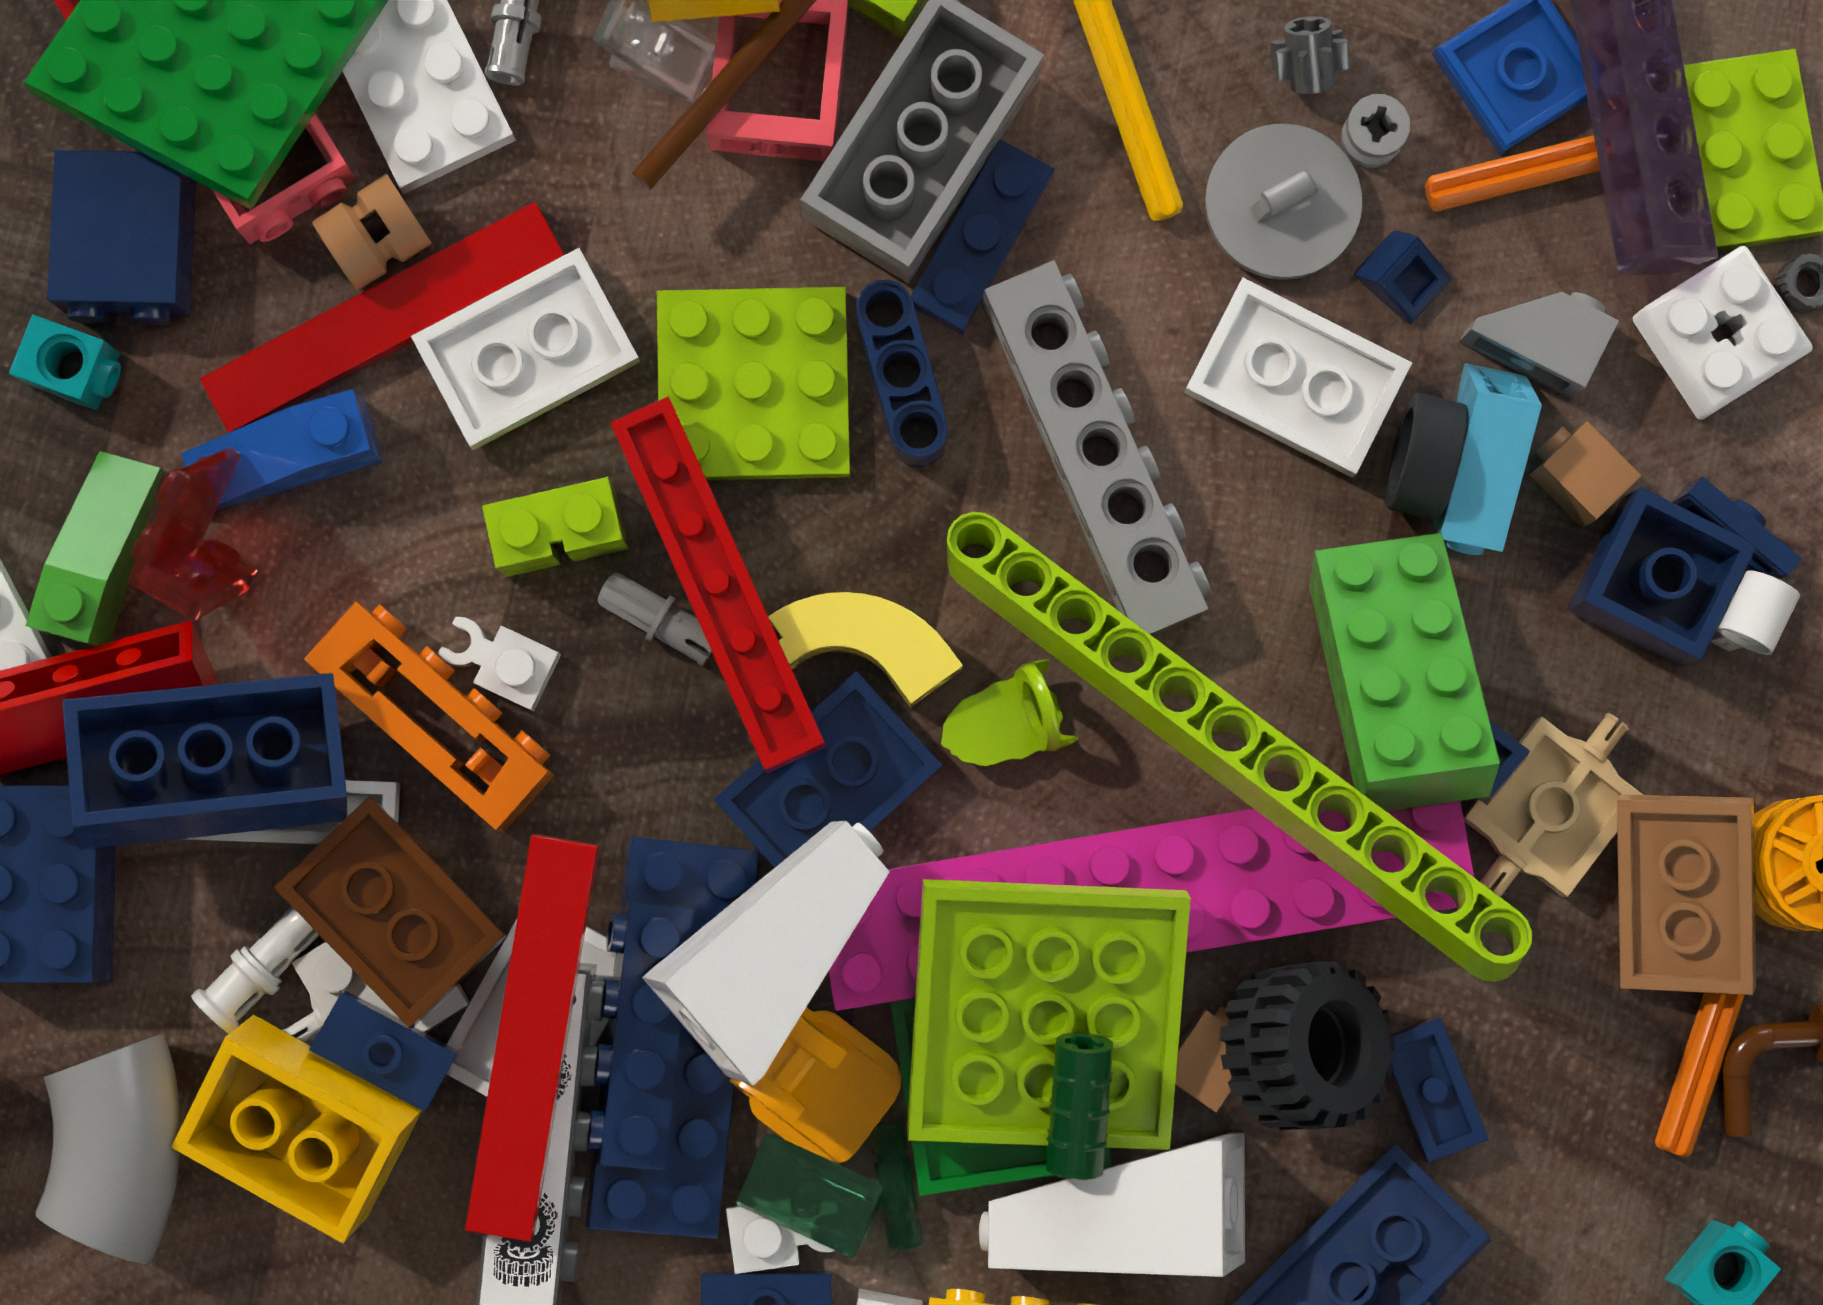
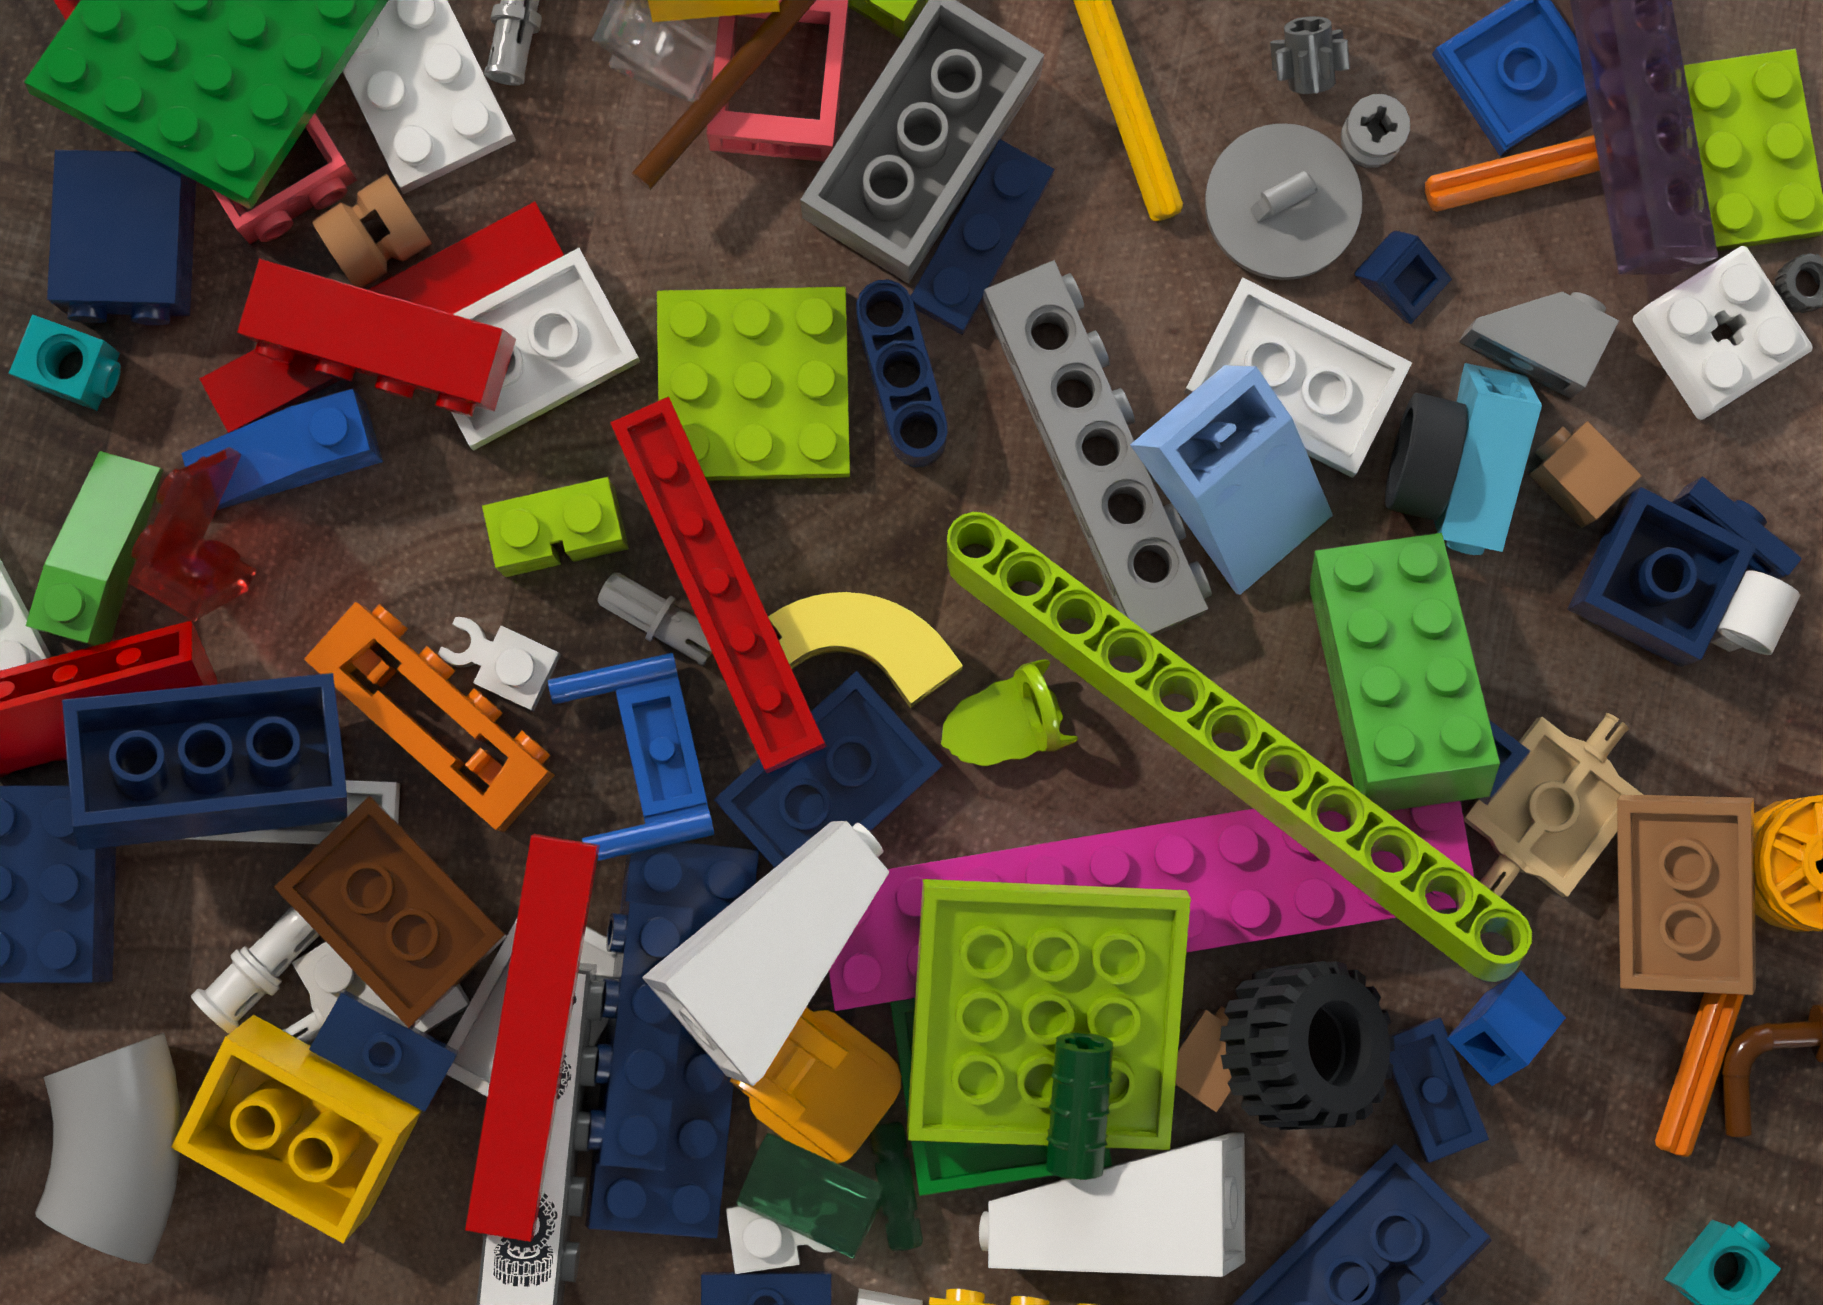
none -> red brick [237,259,516,417]
none -> blue plate [547,653,714,861]
none -> light blue slope [1130,365,1333,595]
none -> blue brick [1447,970,1566,1086]

